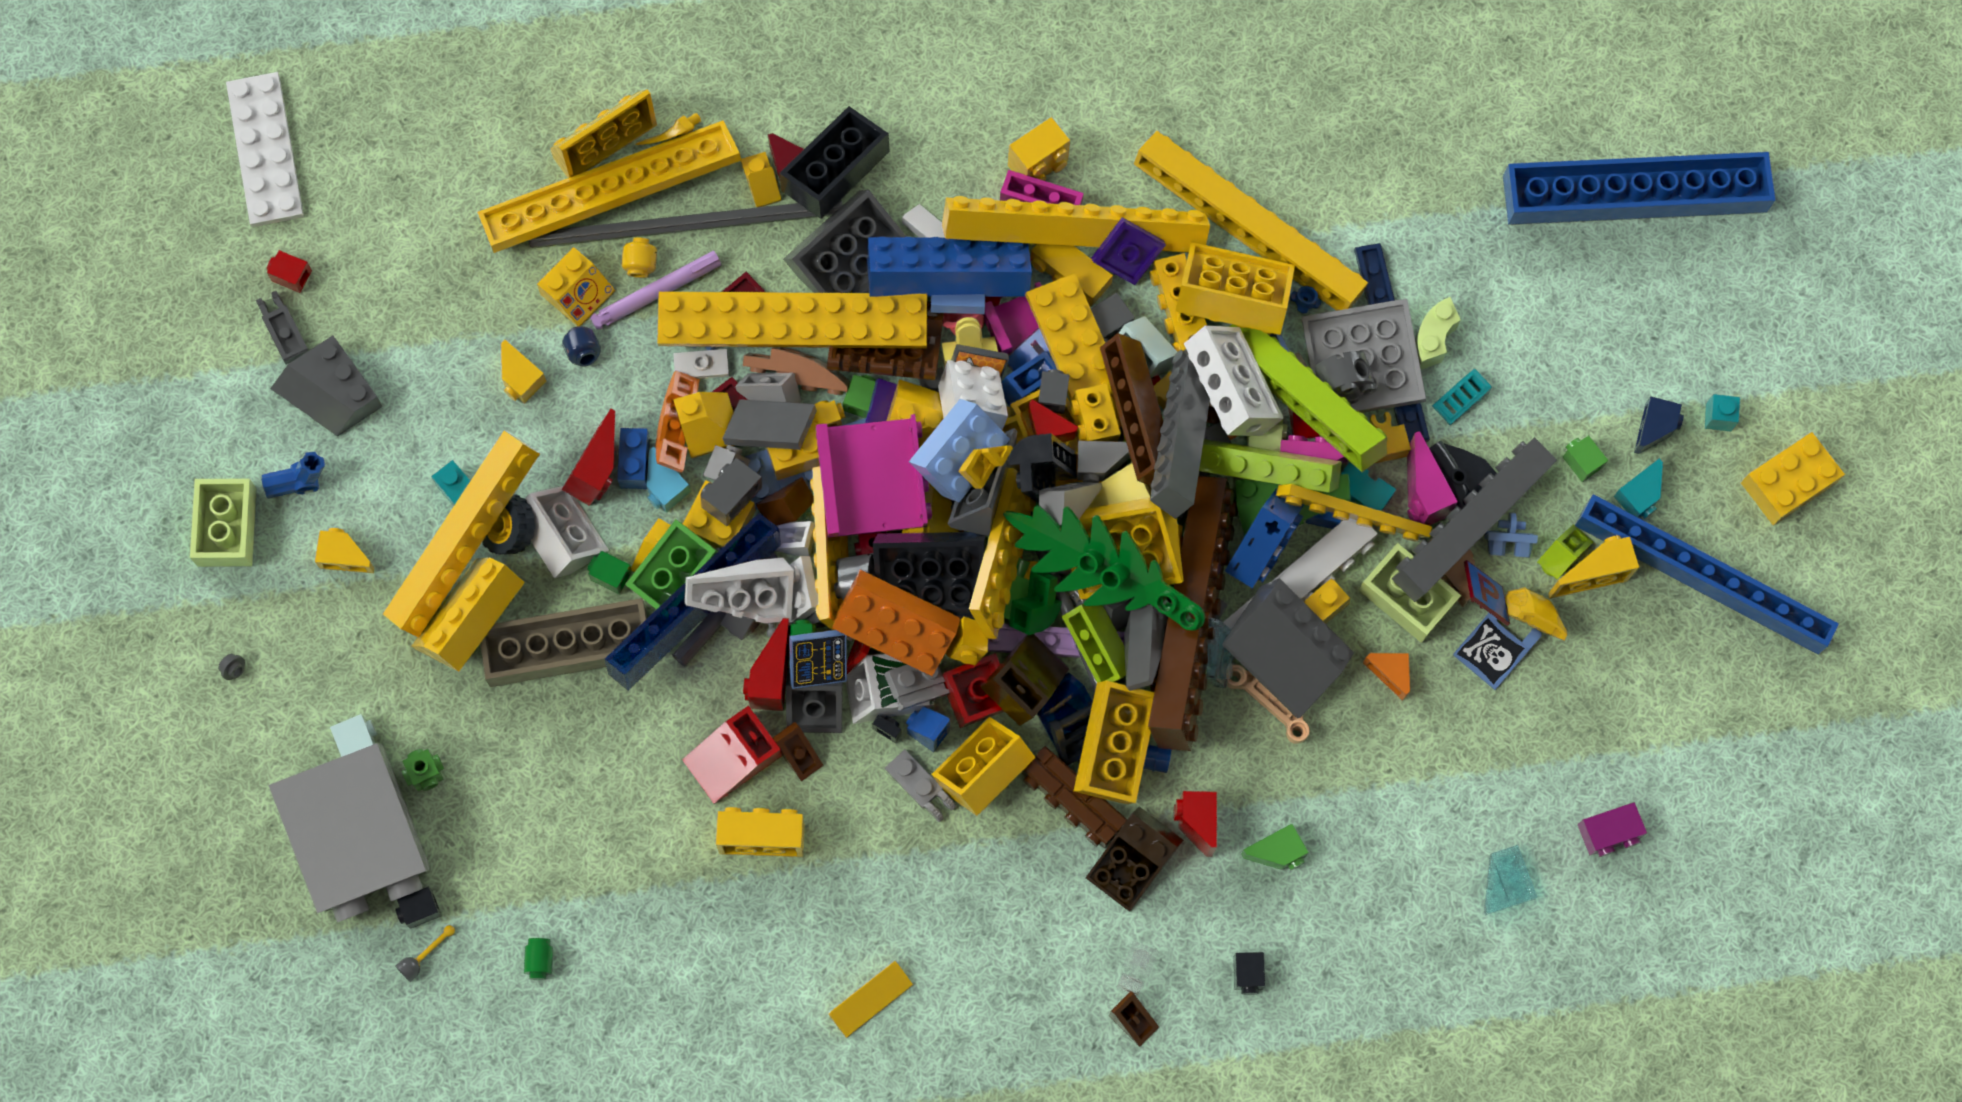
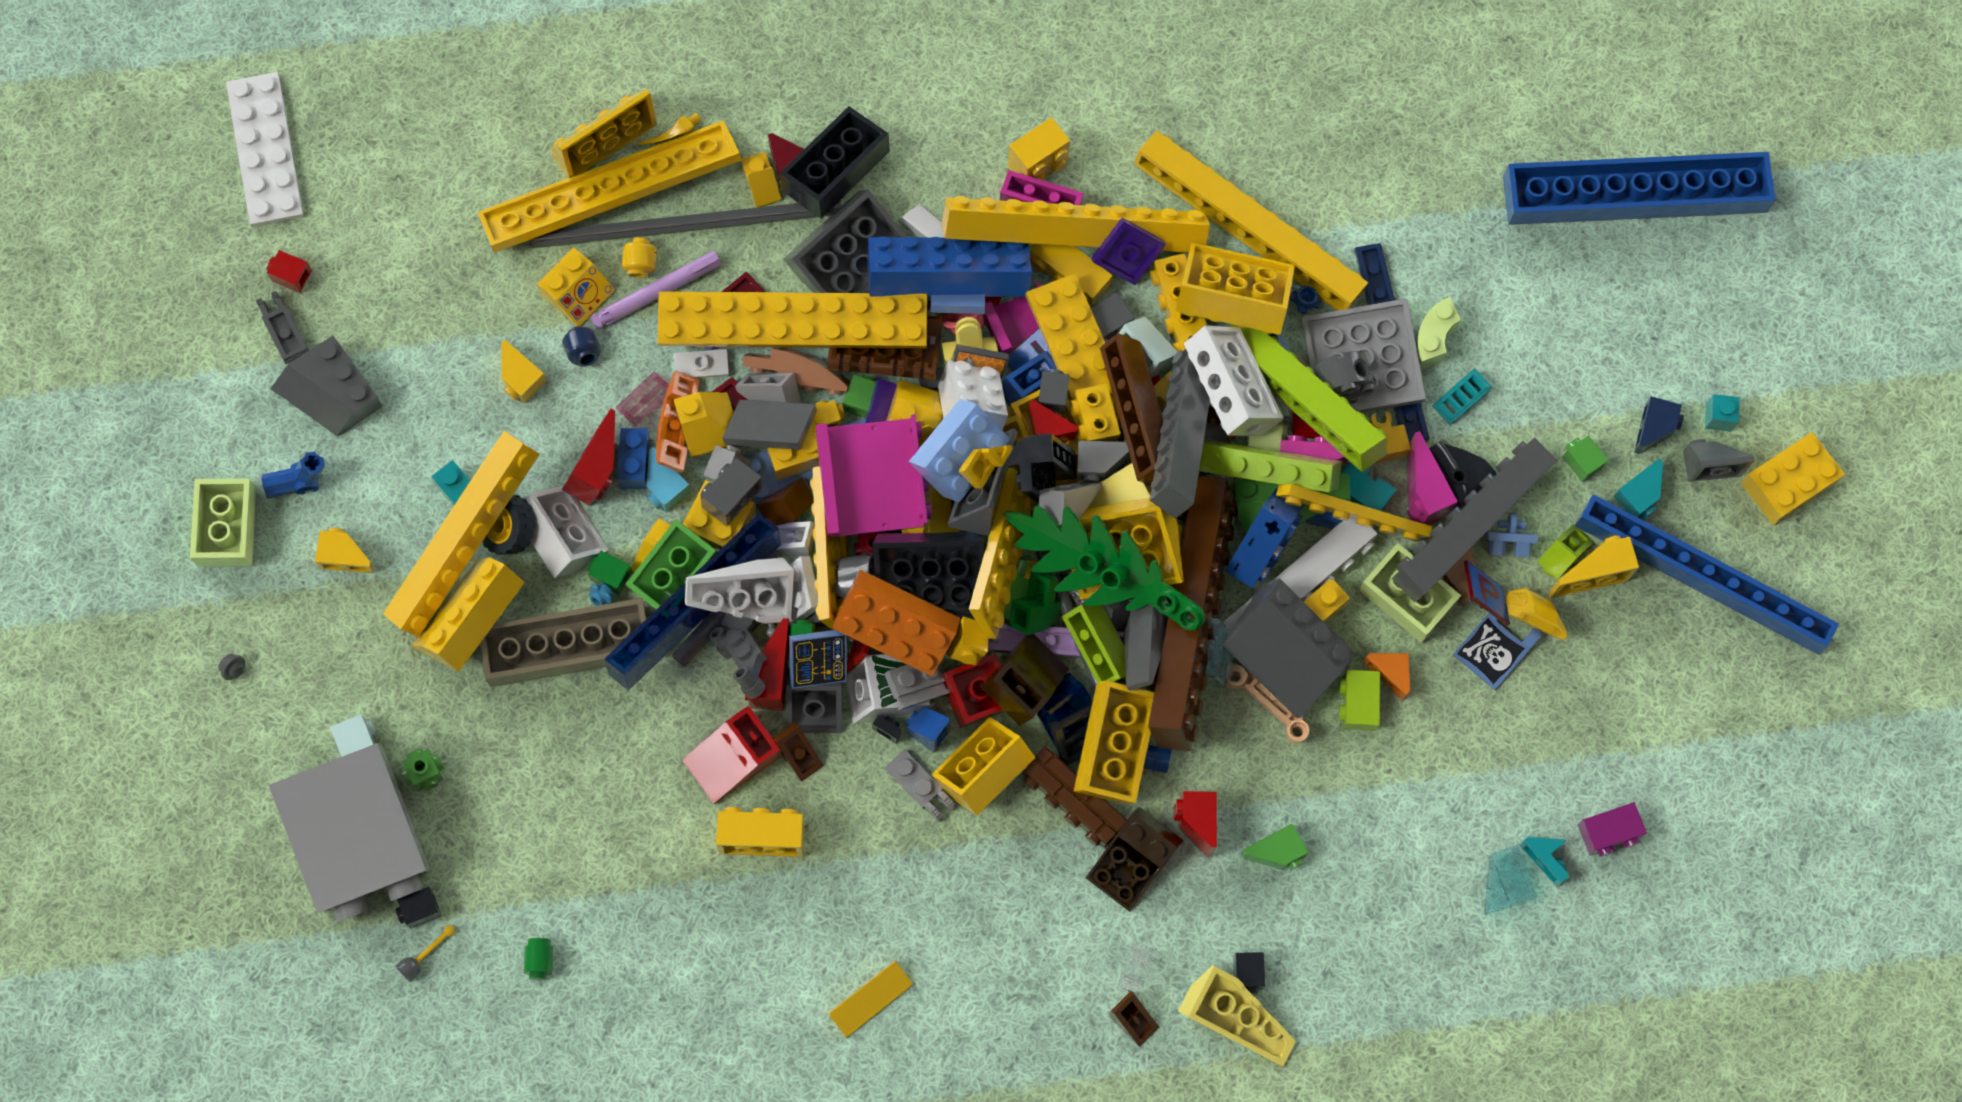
none -> dark azure plate [588,583,615,606]
none -> clear pink tile [616,371,669,427]
none -> dark grey plate [709,626,767,699]
none -> light yellow wedge [1178,965,1296,1066]
none -> lime brick [1338,670,1380,731]
none -> teal slope [1519,837,1570,887]
none -> dark grey slope [1683,439,1755,482]

